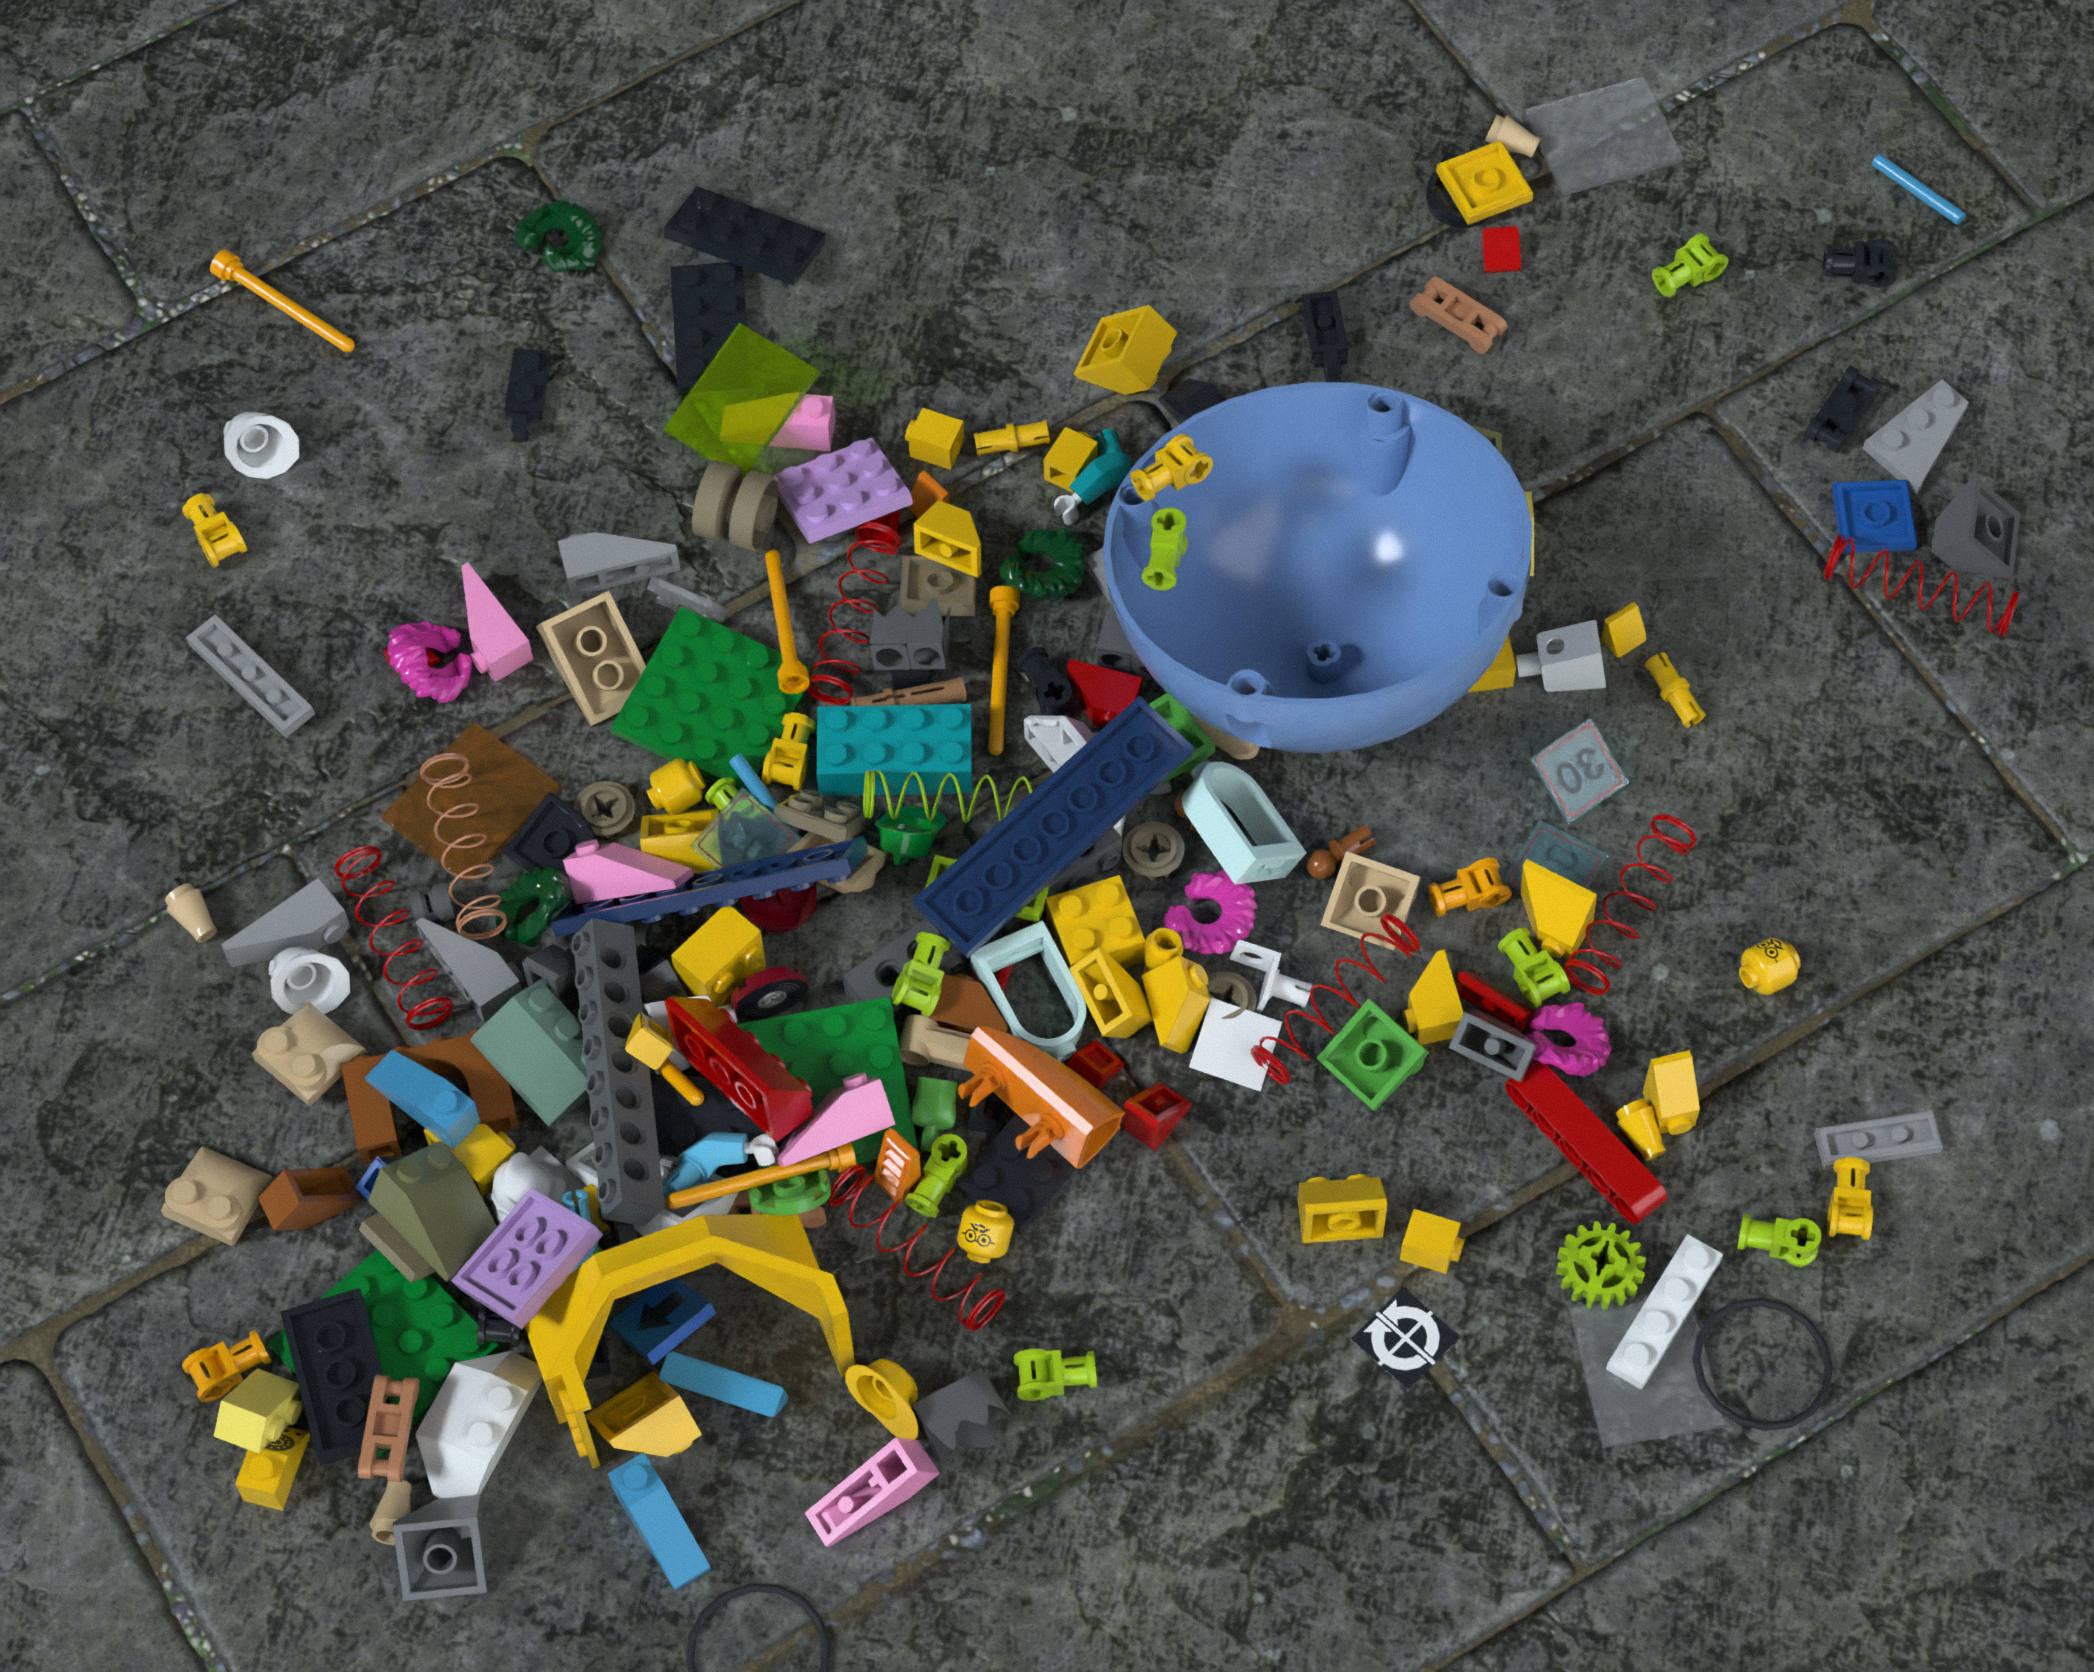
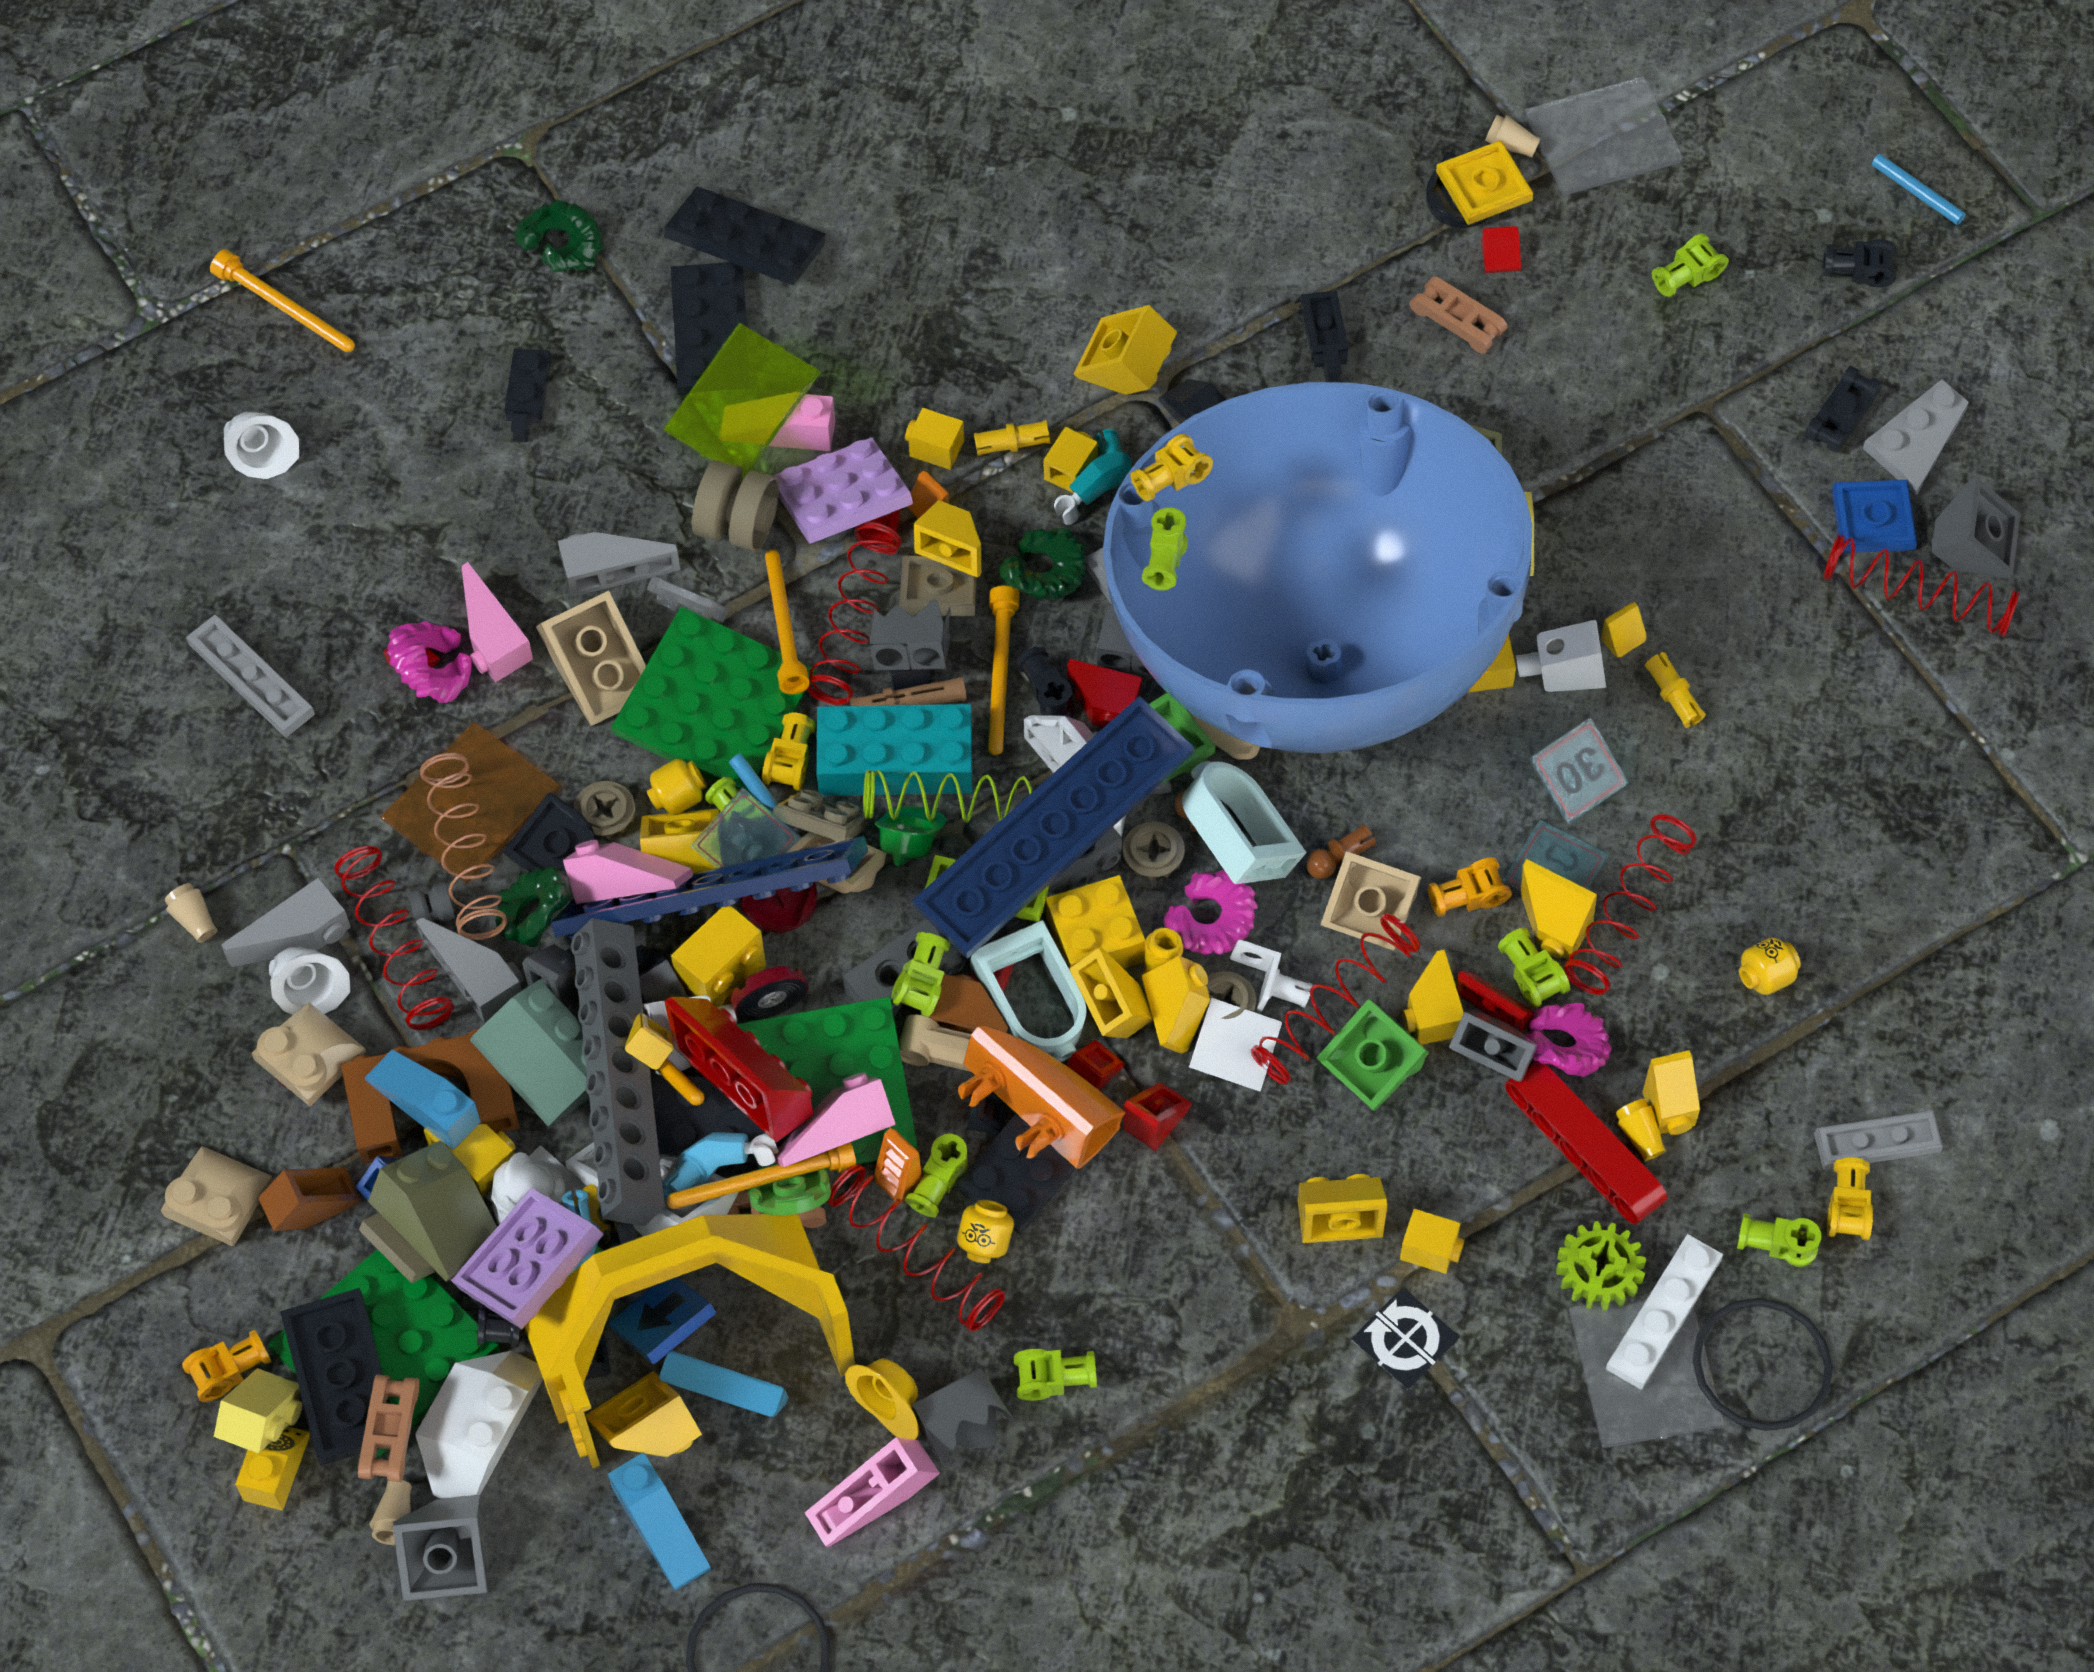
yellow connector [182,493,247,568] -> none
bright green piece [911,1077,958,1153] -> none

